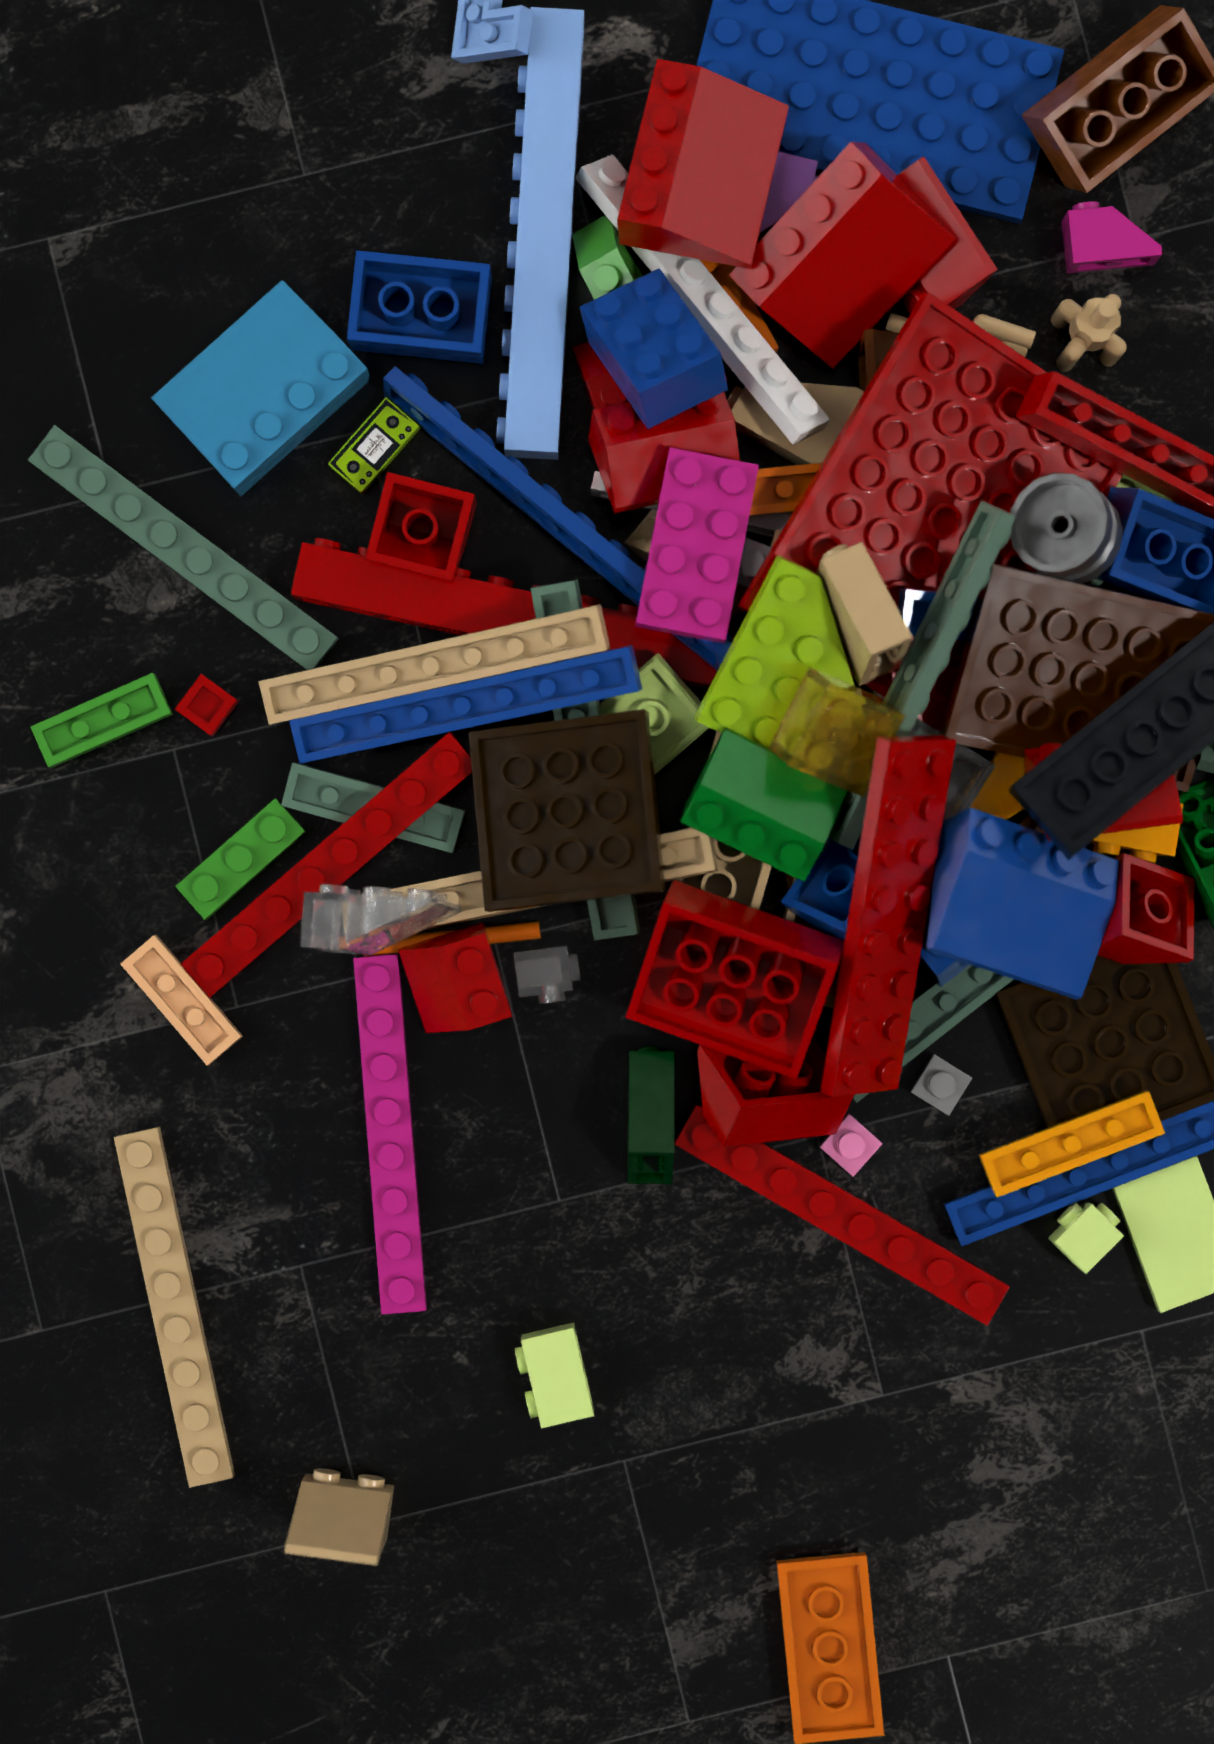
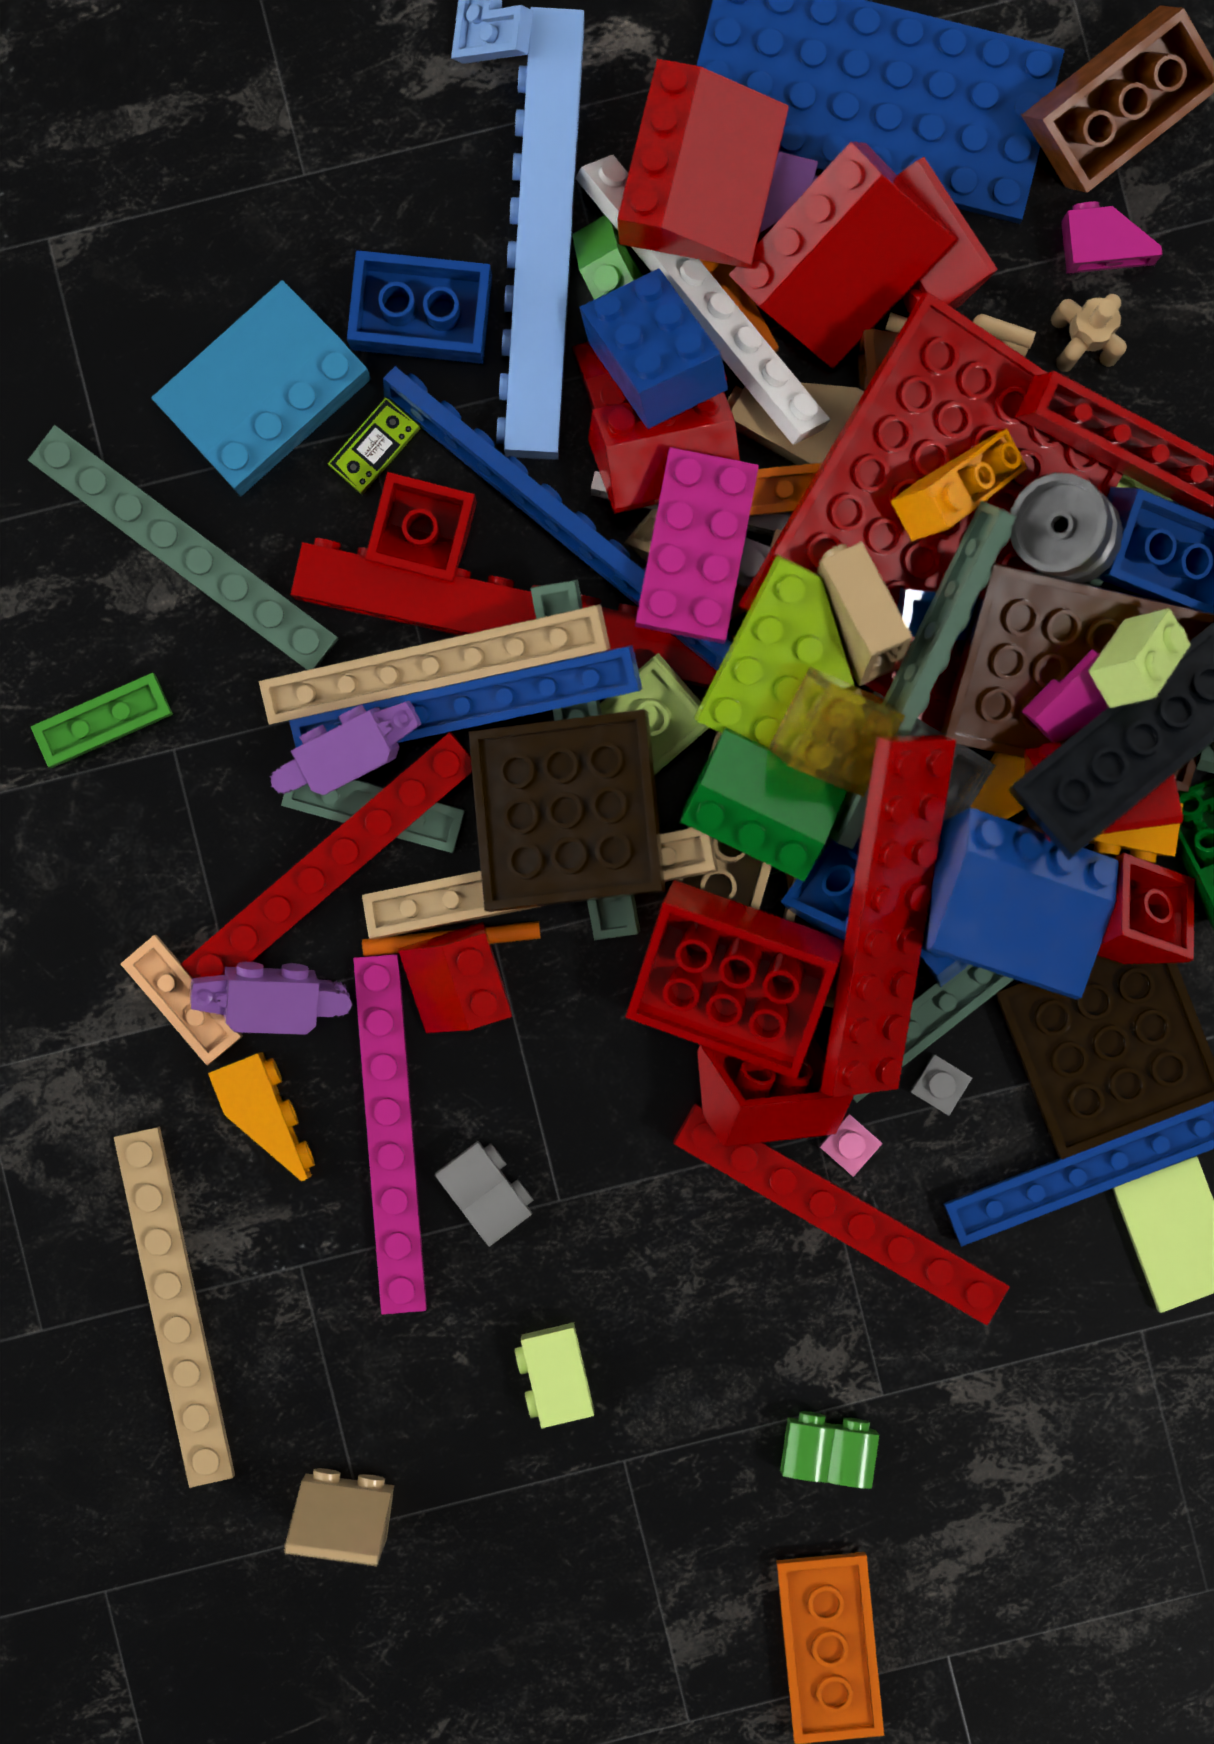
red plate [175,674,239,737] -> none
bright green plate [175,798,306,920] -> none
clear slope [300,884,461,955] -> none
clear brick [513,946,581,1004] -> none
dark green slope [628,1046,674,1184] -> none
light orange plate [978,1091,1165,1198] -> none
yellowish green brick [1048,1201,1124,1274] -> none
none -> medium lavender hinge [190,962,353,1035]
none -> light orange slope [208,1052,315,1181]
none -> medium lavender hinge [270,701,421,795]
none -> light grey brick [435,1141,534,1247]
none -> bright green brick [780,1411,879,1489]
none -> light orange slope [891,428,1027,541]
none -> dark pink slope [1021,650,1109,743]
none -> yellowish green brick [1088,608,1190,708]

